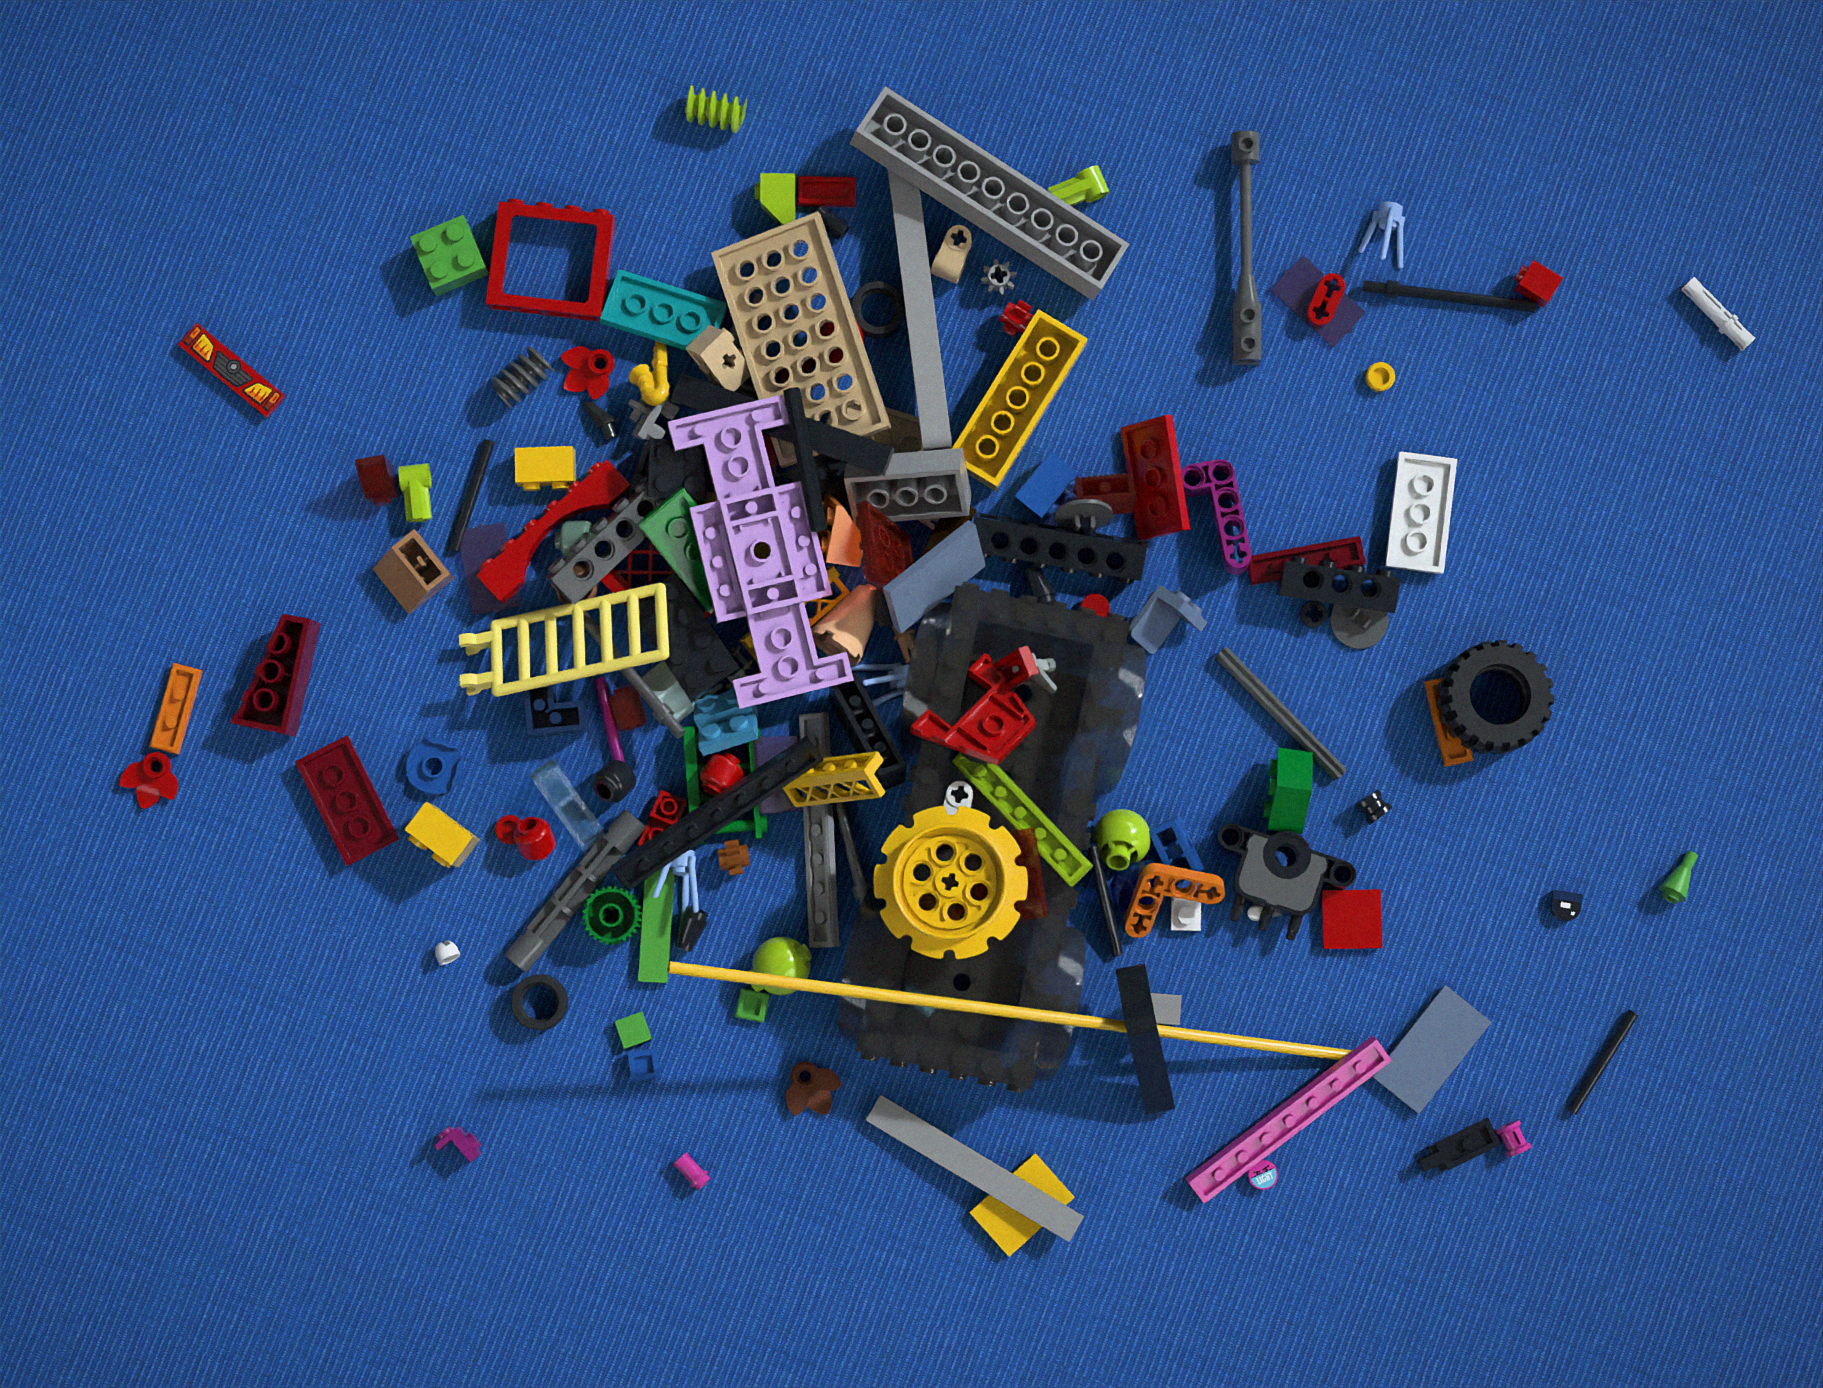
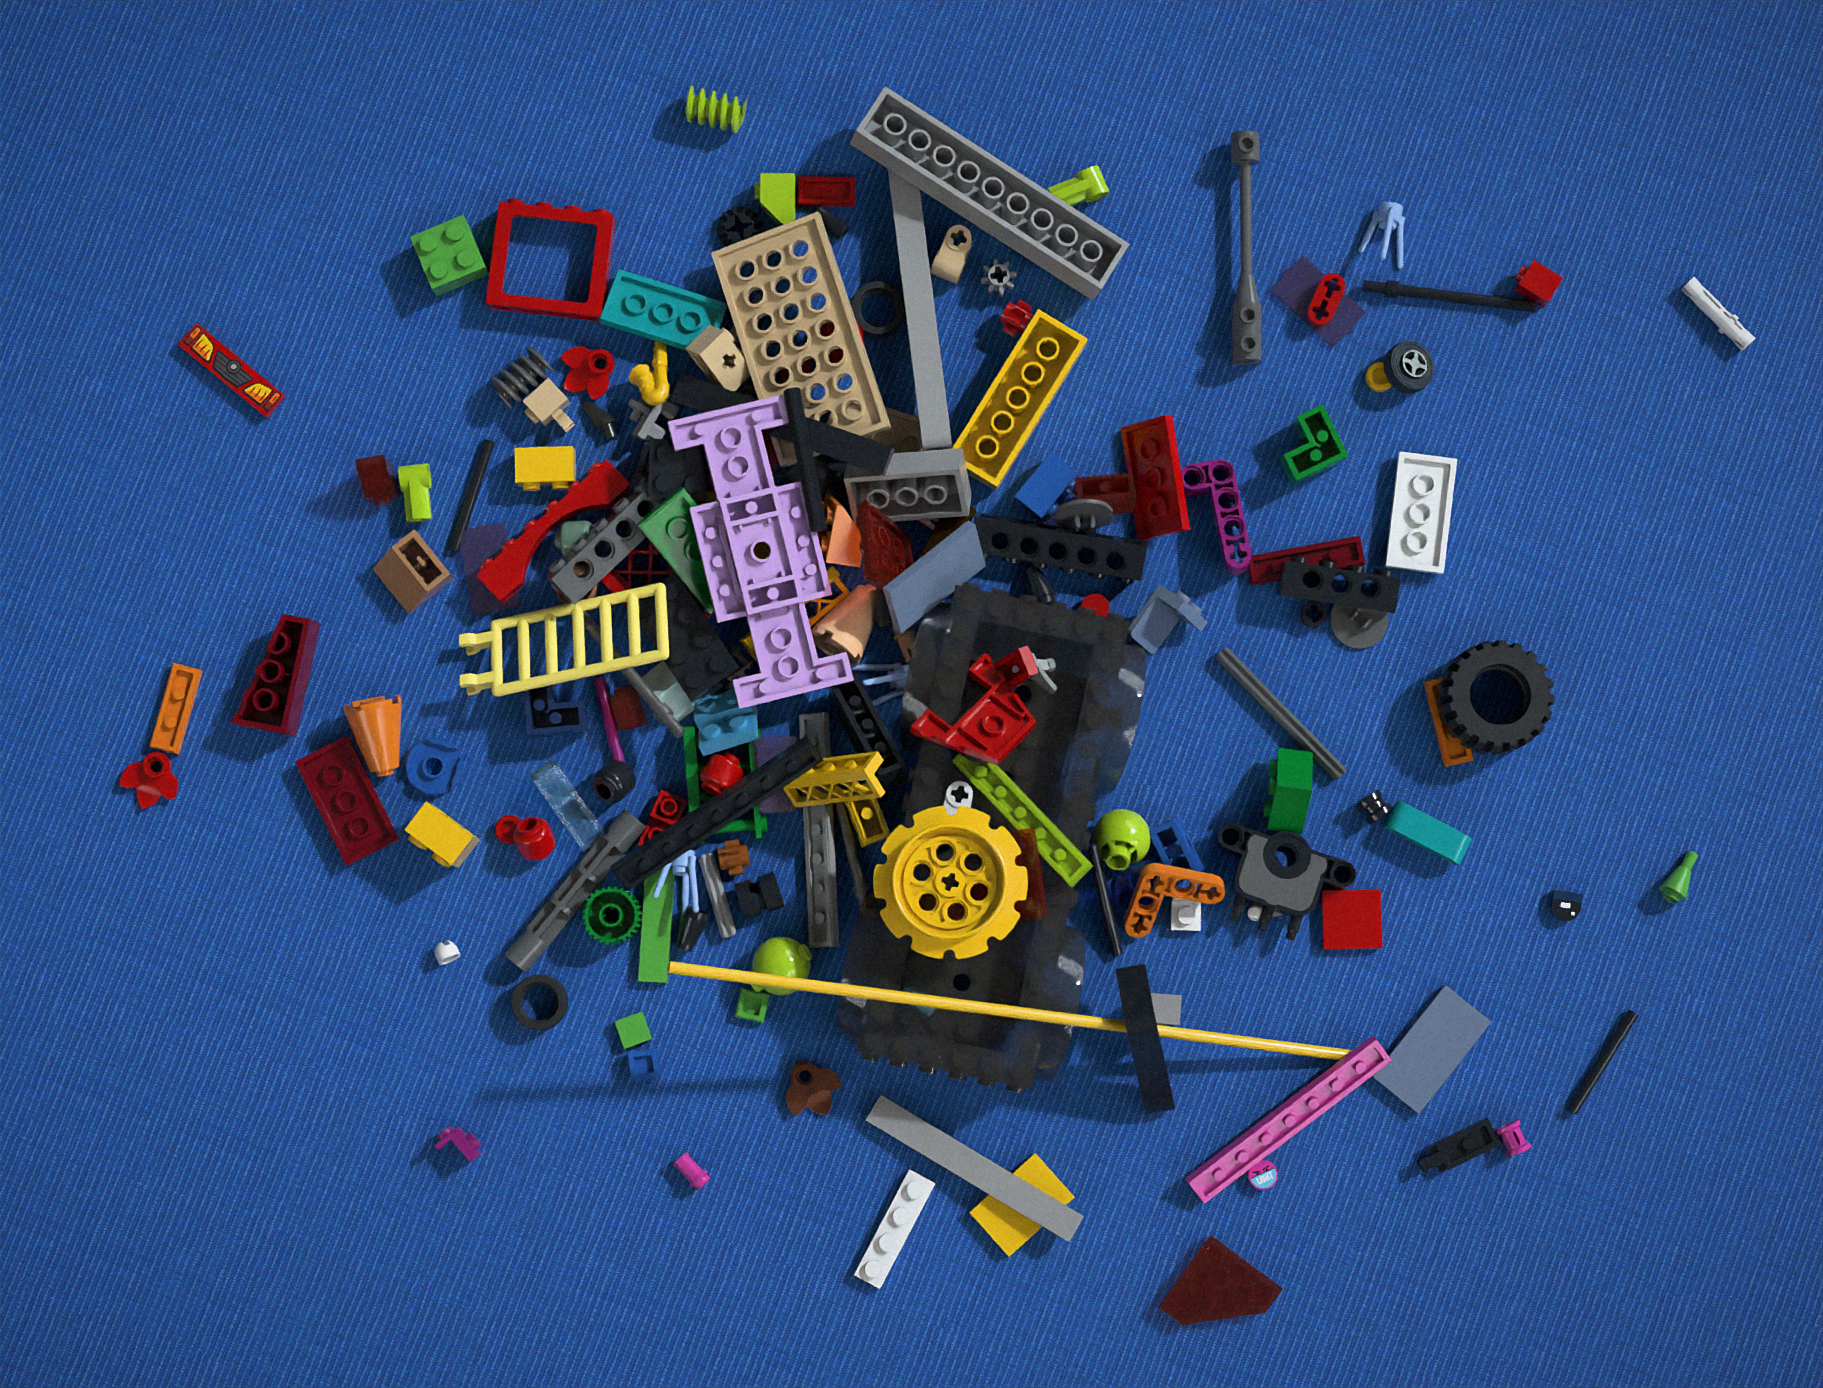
none -> orange cone [343,694,402,777]
none -> tan brick [523,378,575,433]
none -> light grey axle [699,853,736,938]
none -> black gear [717,206,763,247]
none -> black wheel [734,871,785,920]
none -> yellow brick [844,782,890,848]
none -> white plate [854,1169,935,1289]
none -> clear red plate [1158,1235,1283,1325]
none -> green brick [1280,404,1349,486]
none -> black wheel [1384,341,1434,393]
none -> teal beam [1384,800,1472,866]

